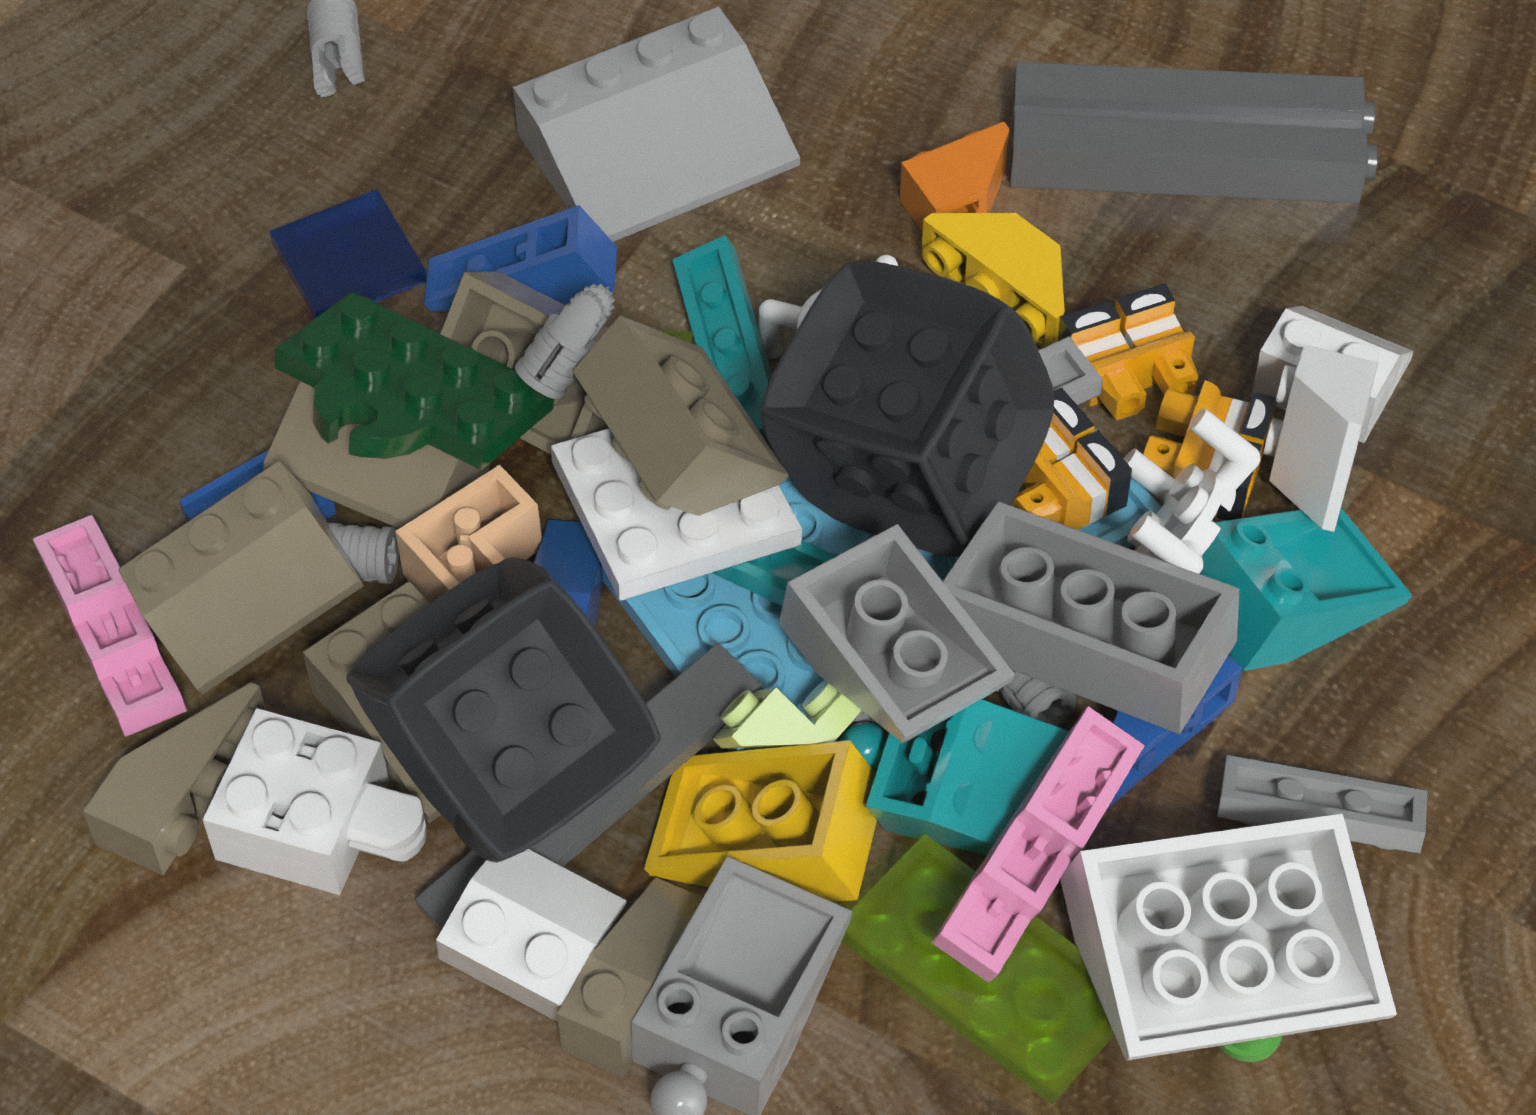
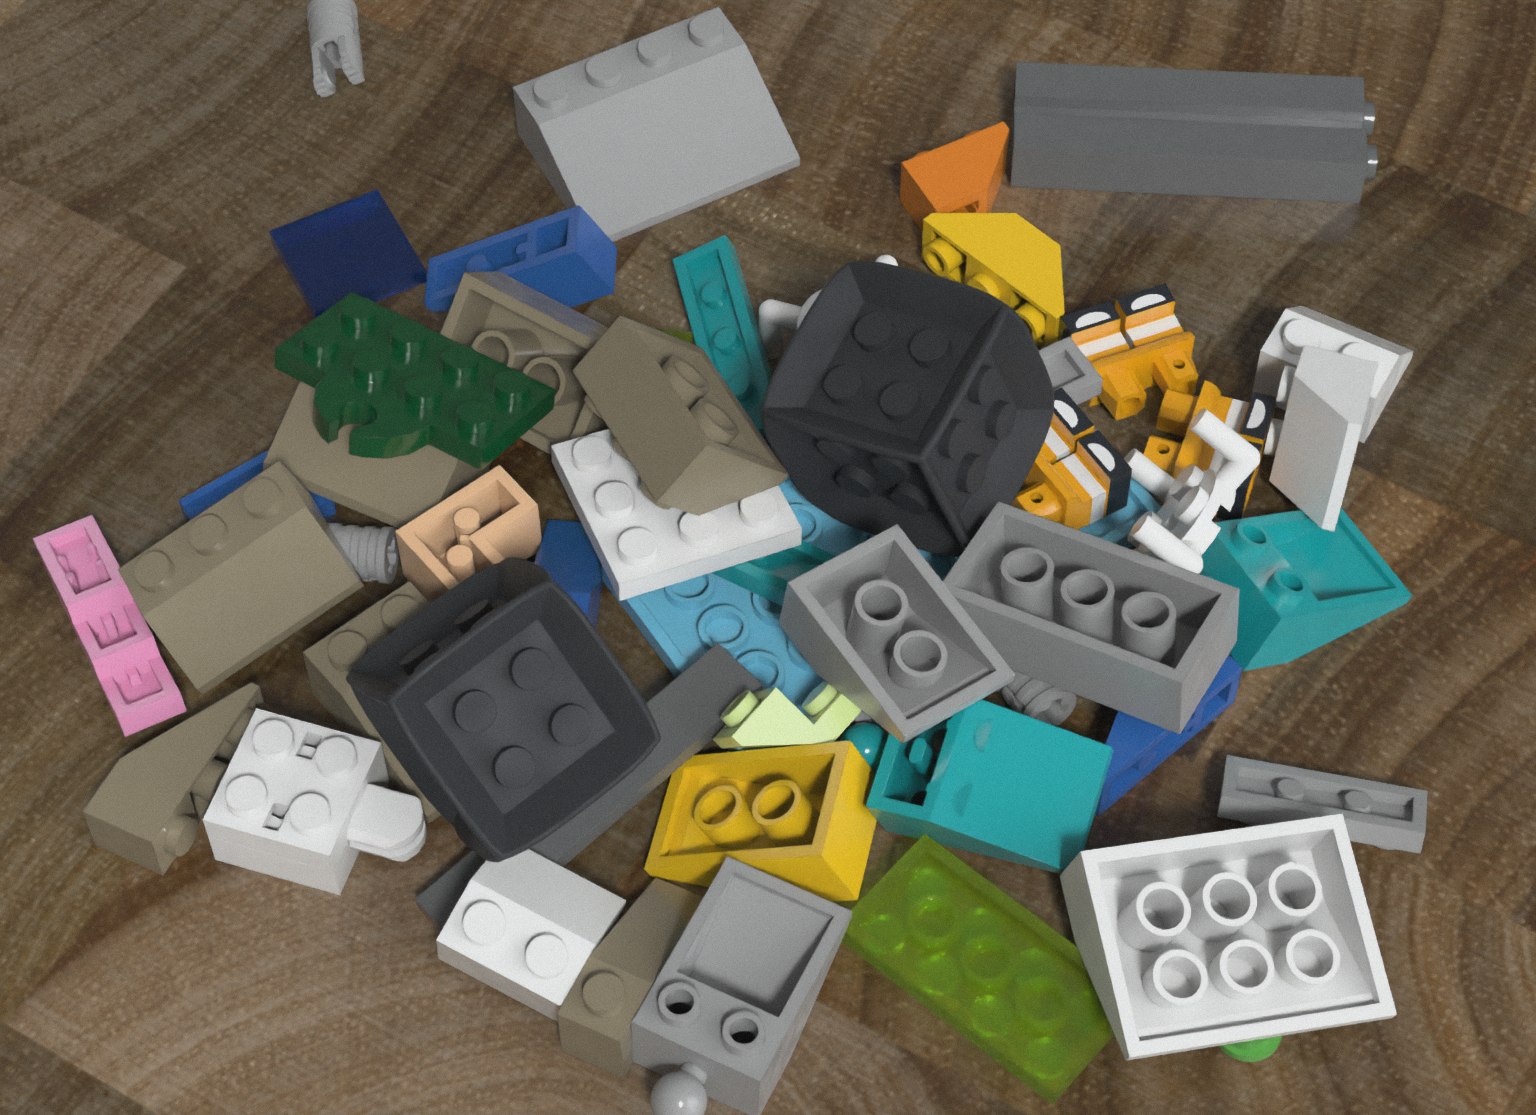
light grey hinge [515,284,615,399] -> none
bright pink slope [931,706,1145,983] -> none

